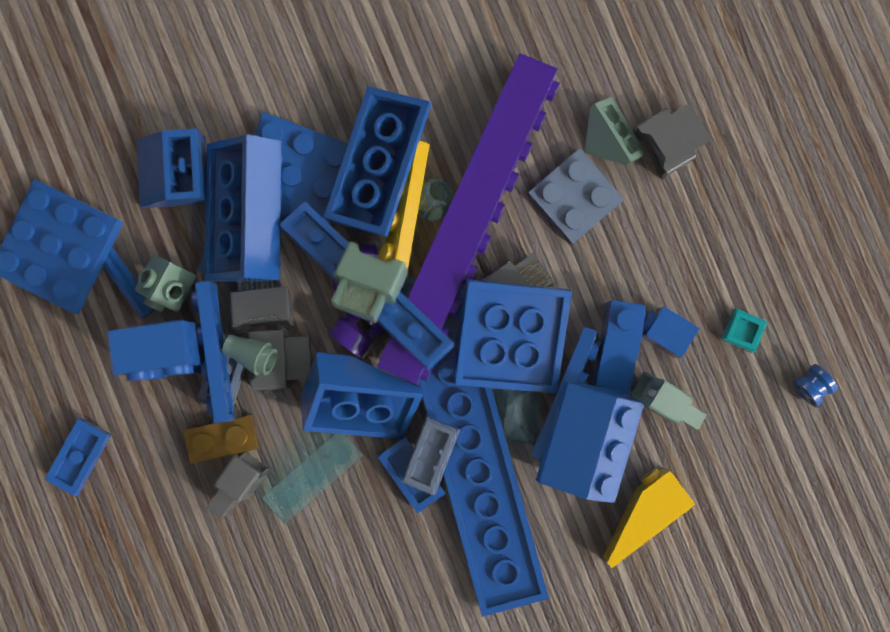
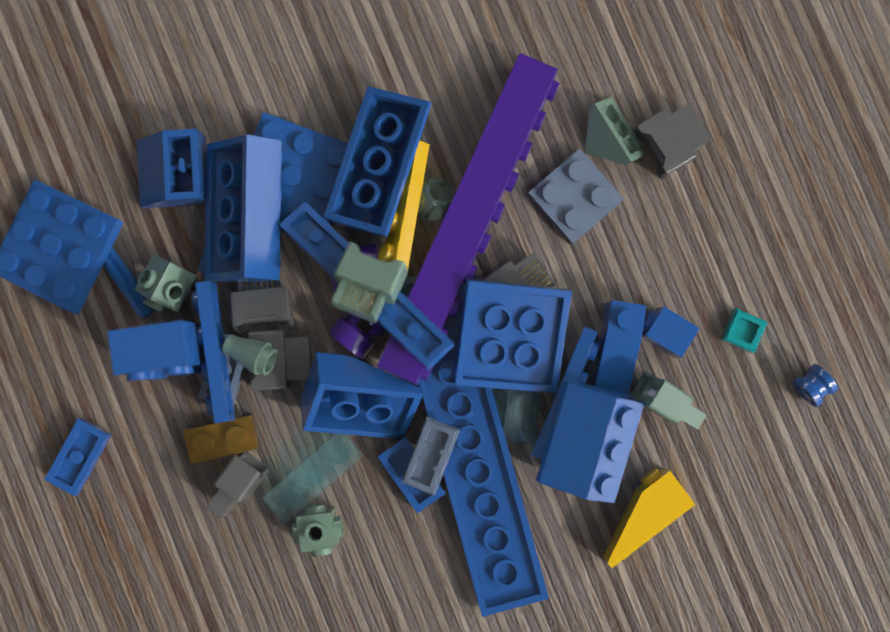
none -> sand green brick [292,504,344,557]

